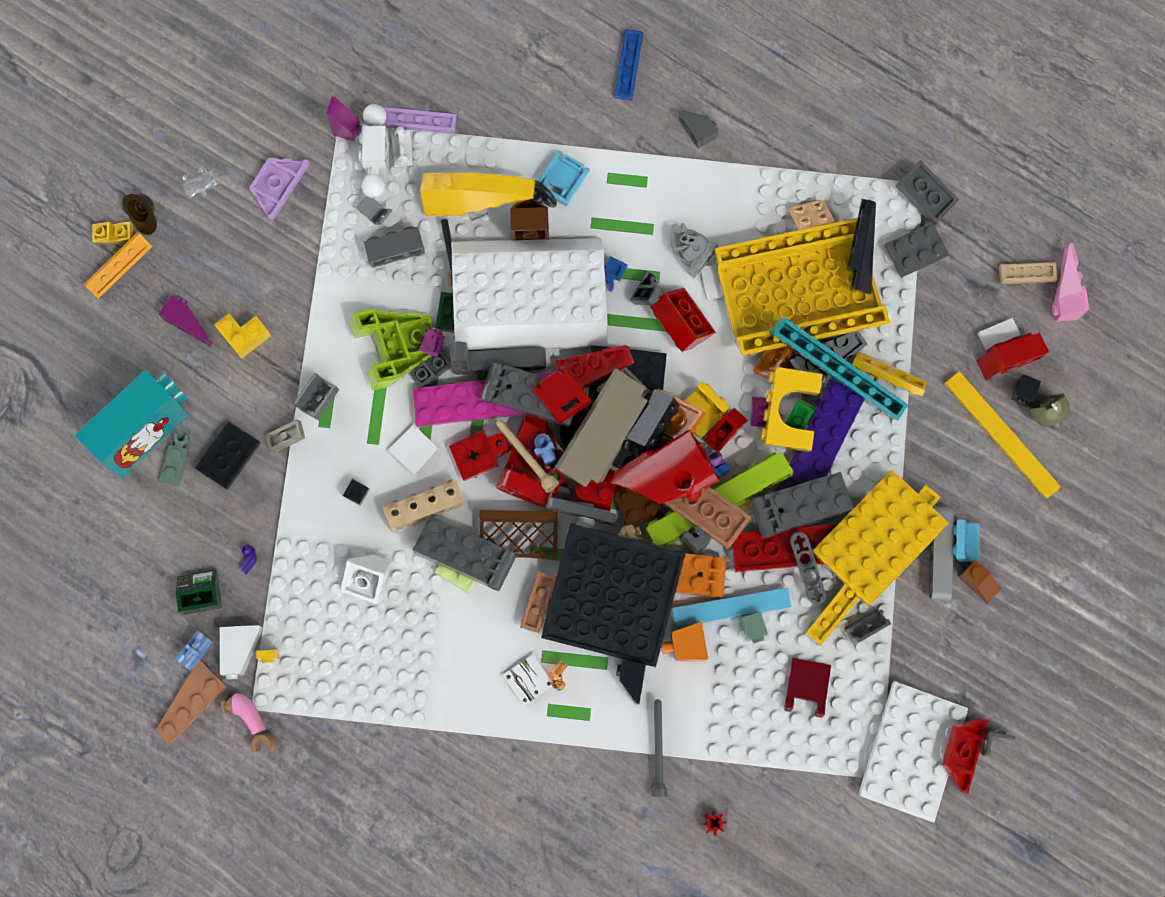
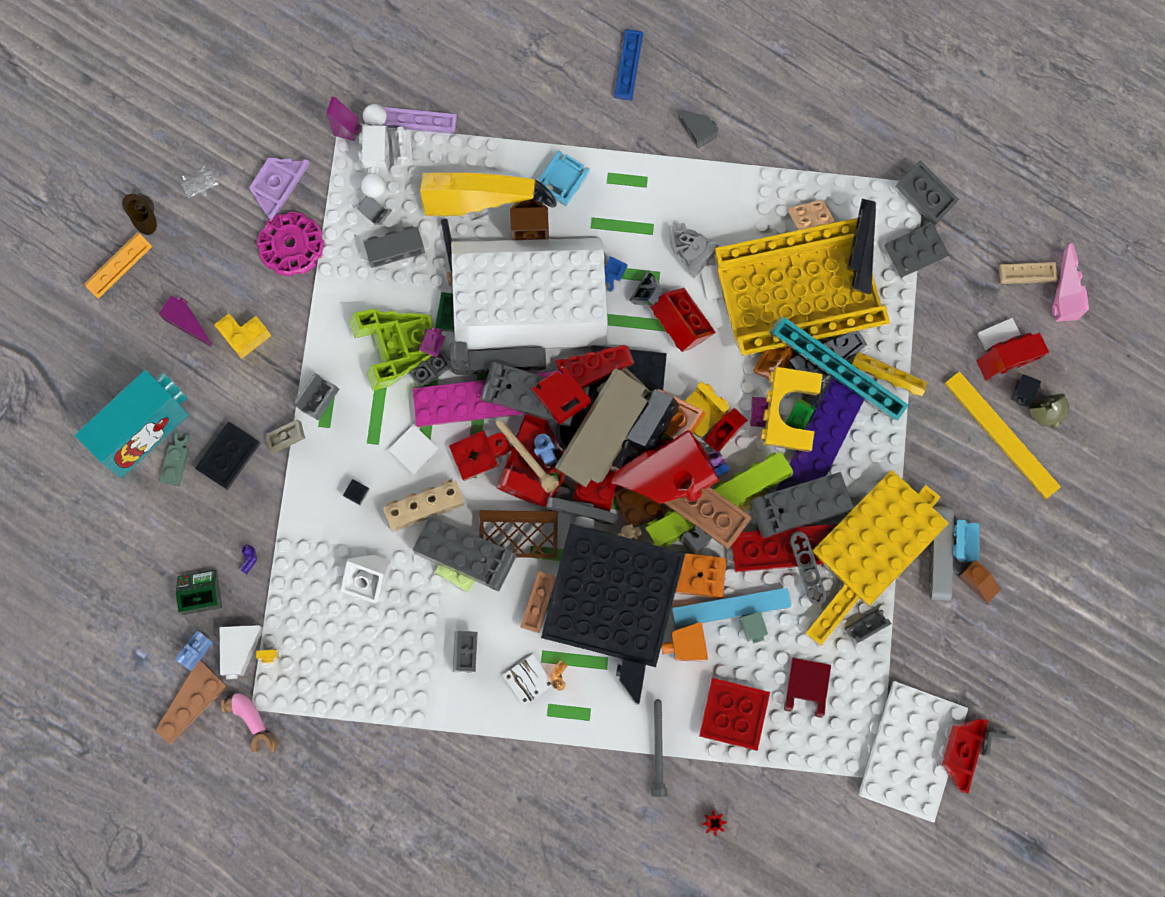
yellow slope [92,222,133,243] -> none
none -> dark pink plate [257,212,324,276]
none -> dark grey hinge [453,631,478,673]
none -> red plate [699,678,770,751]

